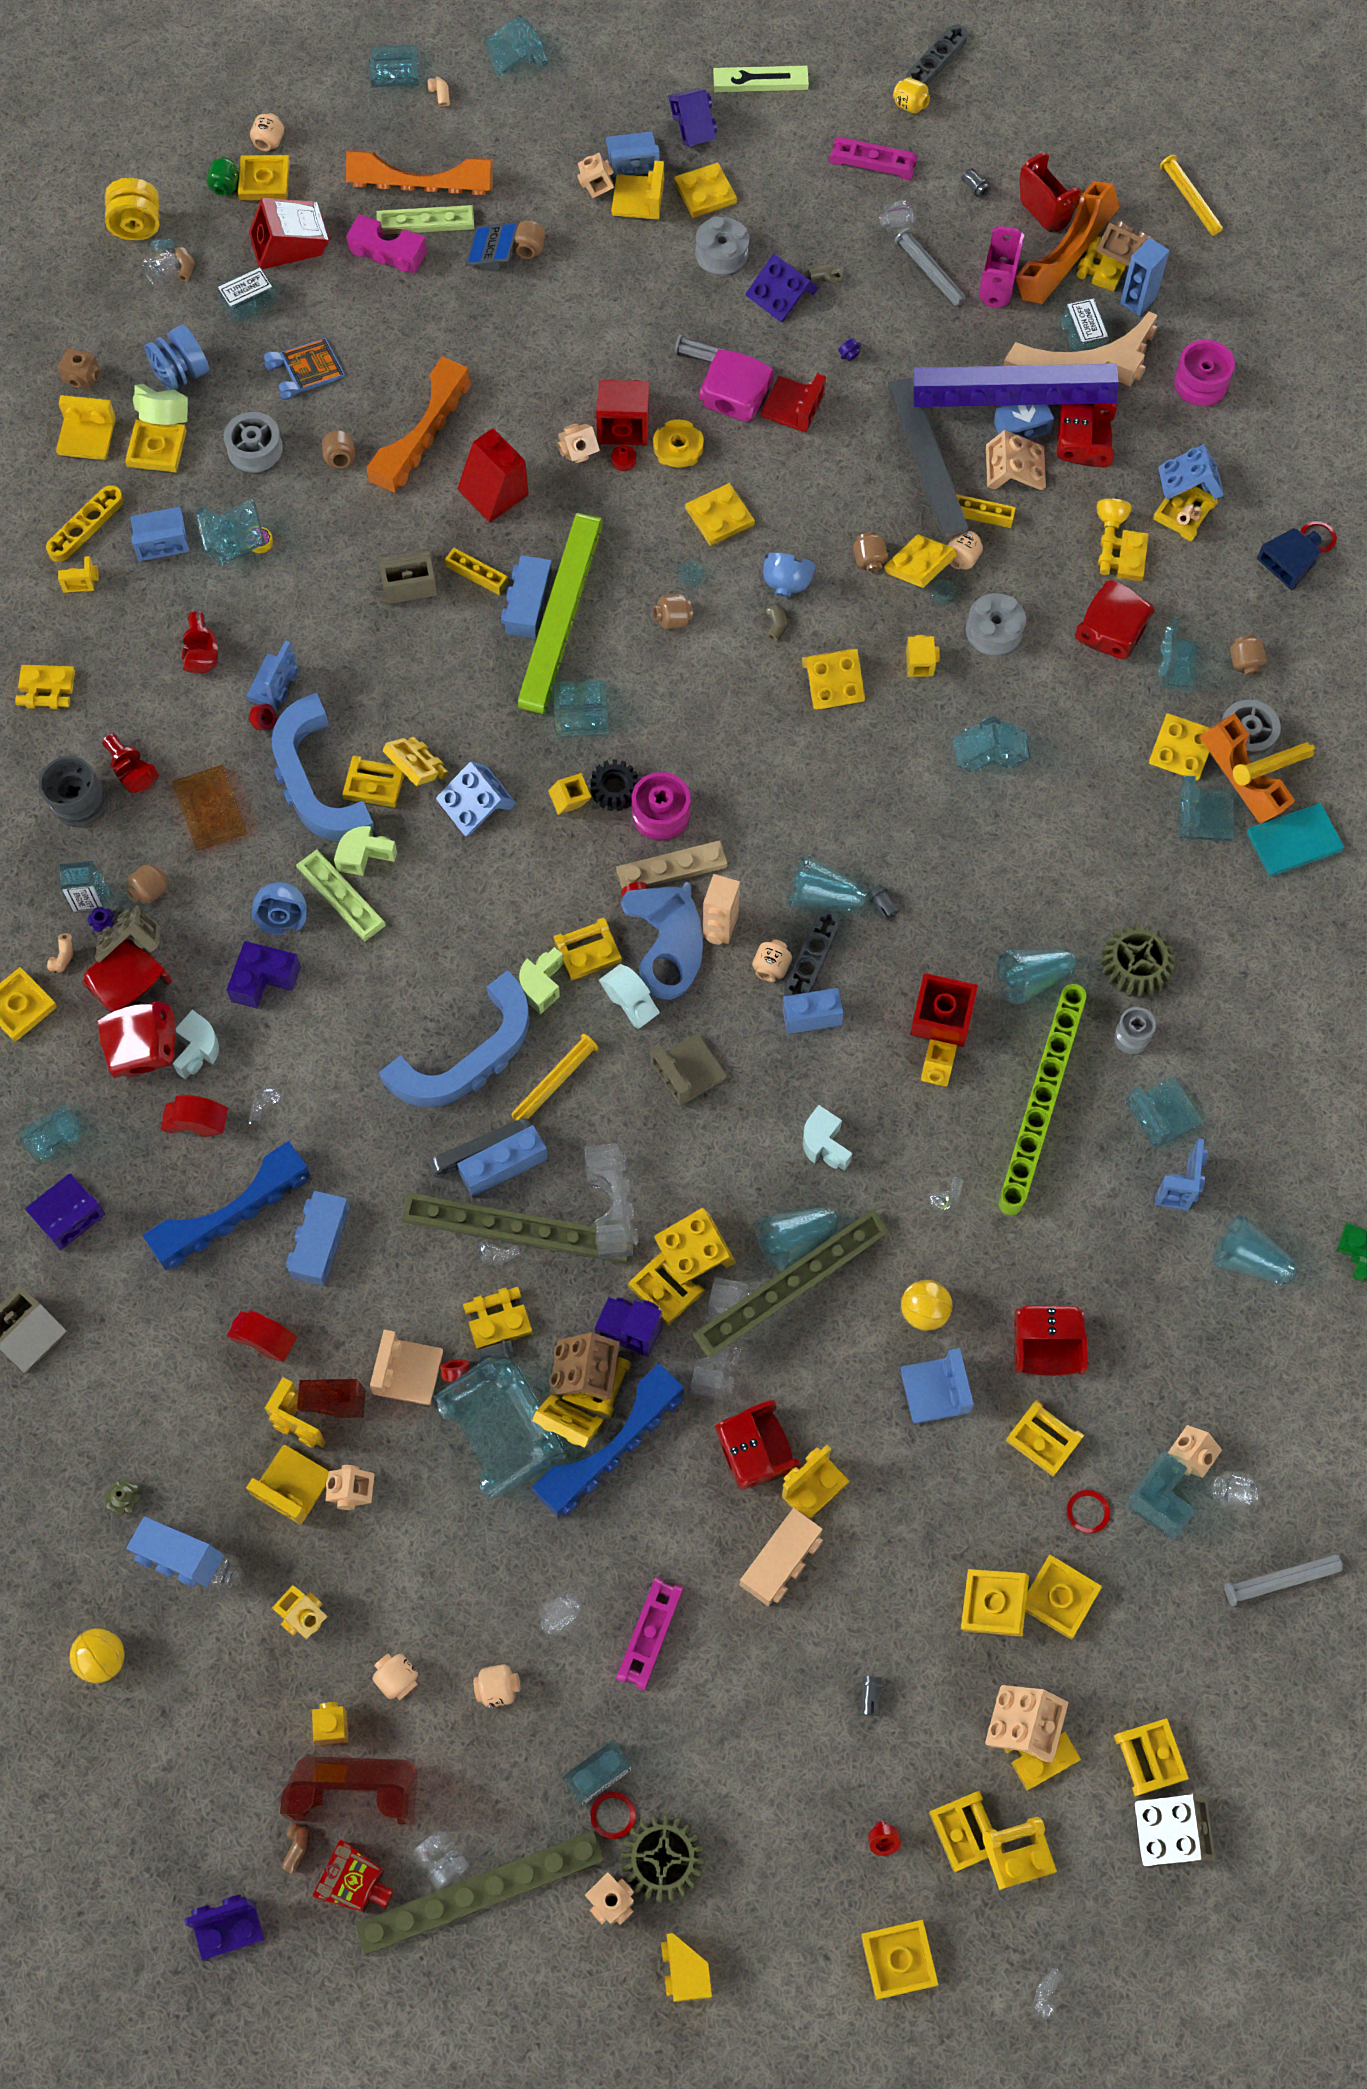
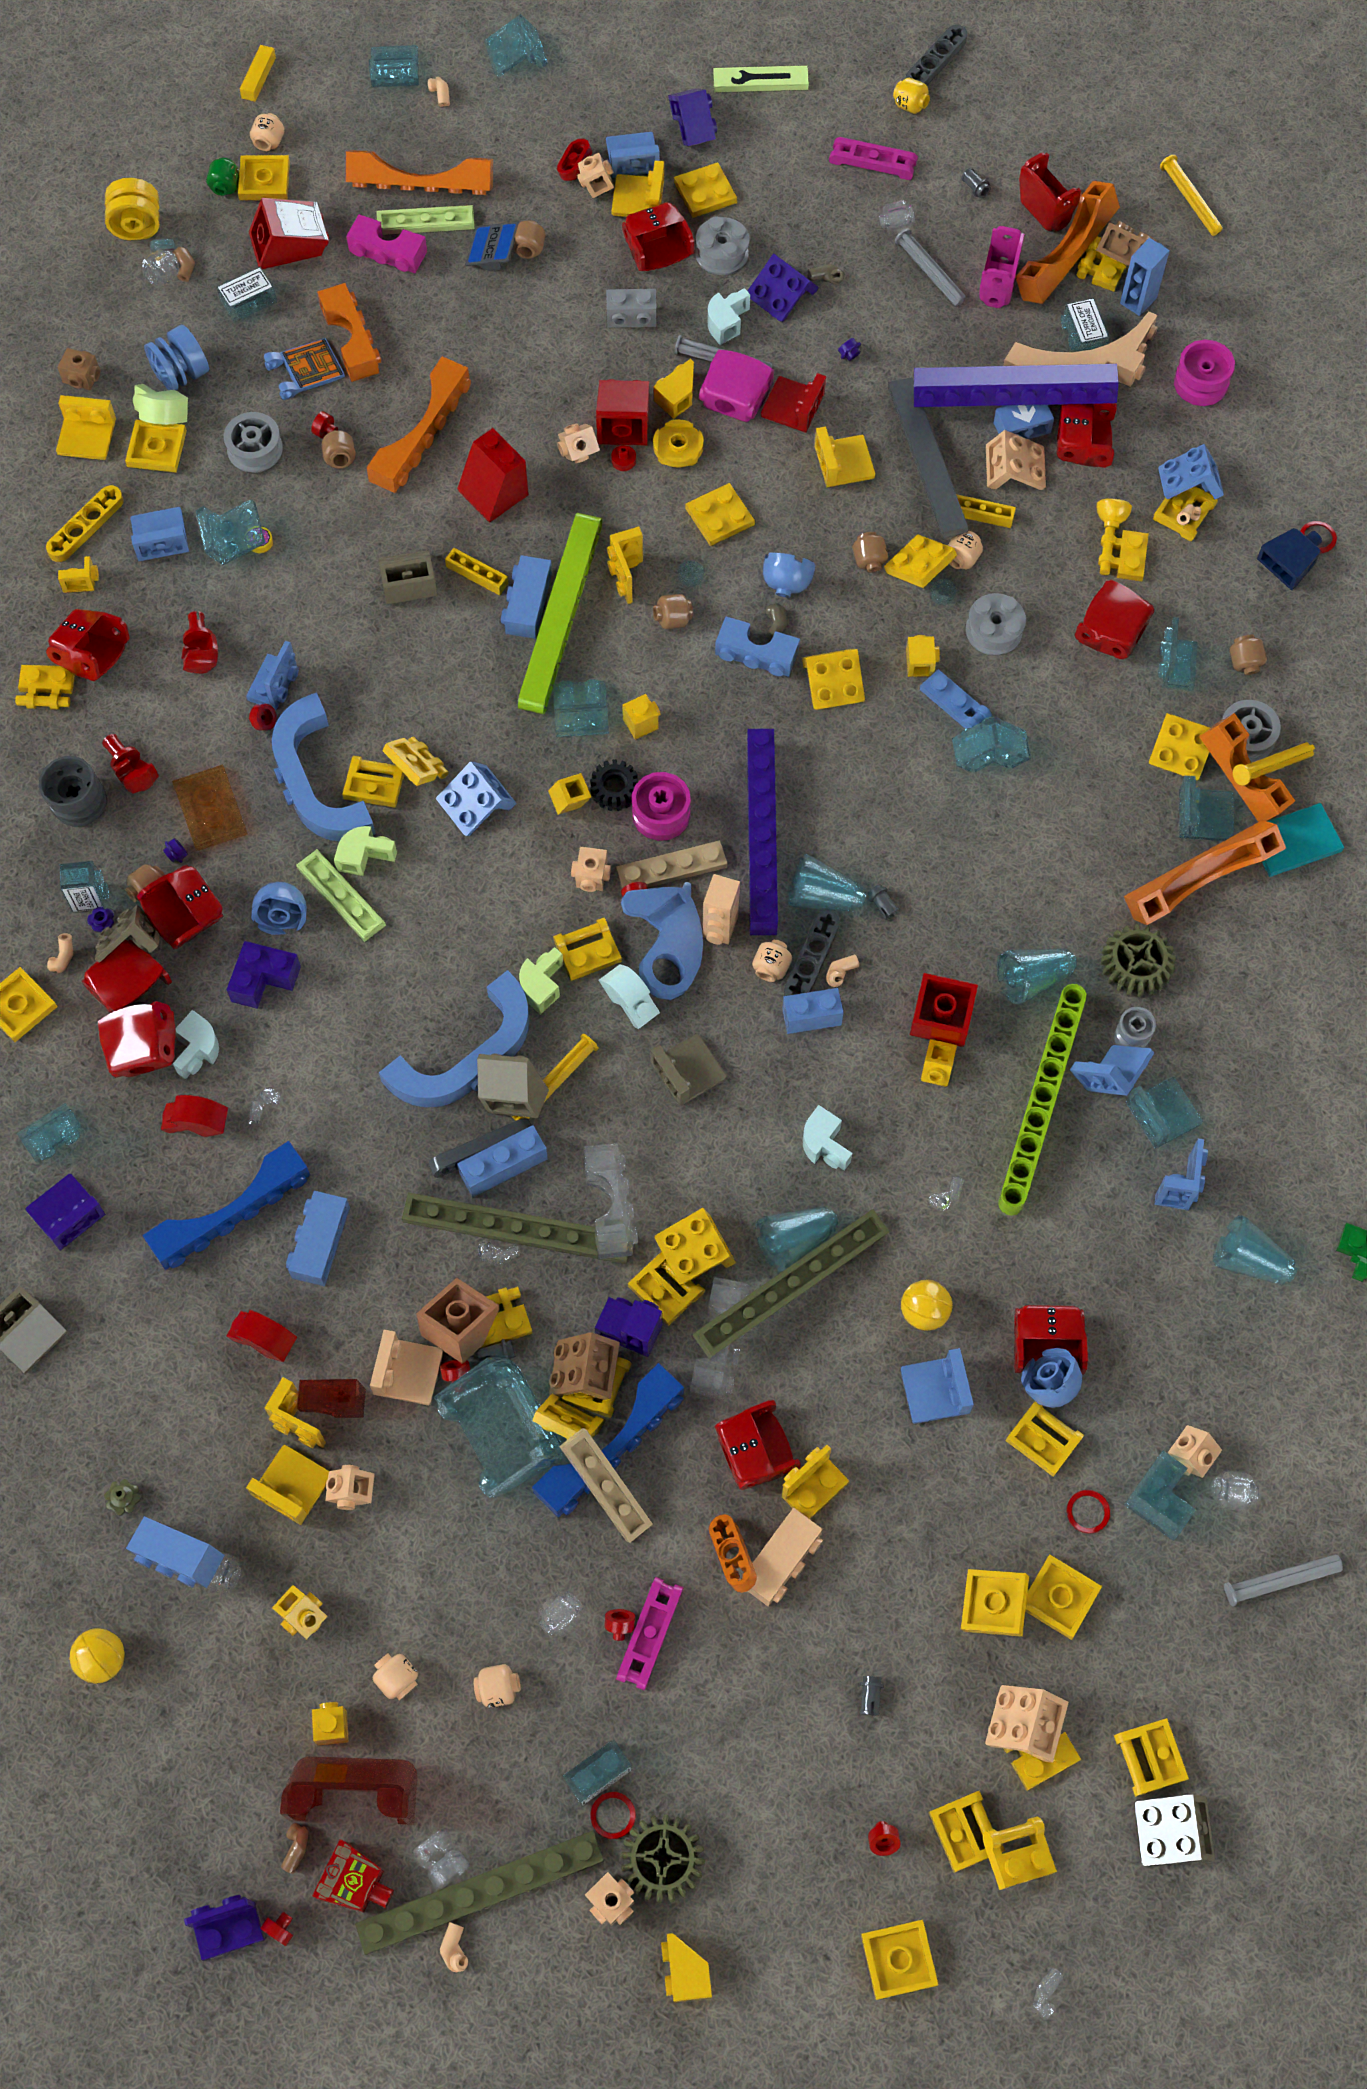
none -> red piece [46,609,130,681]
none -> red piece [136,865,224,950]
none -> dark purple plate [163,838,188,863]
none -> yellow piece [240,45,276,102]
none -> red tile [260,1912,293,1946]
none -> red tile [311,411,338,439]
none -> orange arch [317,283,382,382]
none -> nougat slope [416,1278,499,1364]
none -> light nougat arm [440,1922,468,1972]
none -> dark tan slope [477,1053,549,1118]
none -> red plate [557,138,592,181]
none -> tan plate [559,1428,653,1543]
none -> light nougat brick [571,847,611,892]
none -> red tile [604,1609,635,1641]
none -> light grey brick [606,289,656,328]
none -> yellow bracket [607,526,643,604]
none -> red piece [622,202,694,271]
none -> yellow brick [622,694,661,740]
none -> yellow slope [653,358,694,419]
none -> light aqua brick [708,288,750,345]
none -> orange beam [709,1514,757,1593]
none -> medium blue arch [715,616,800,677]
none -> dark purple brick [747,729,778,936]
none -> yellow bracket [814,426,875,487]
none -> light nougat arm [826,954,859,987]
none -> medium blue plate [920,669,992,734]
none -> medium blue cylinder [1021,1348,1082,1408]
none -> medium blue bracket [1070,1045,1154,1096]
none -> orange arch [1124,820,1286,925]

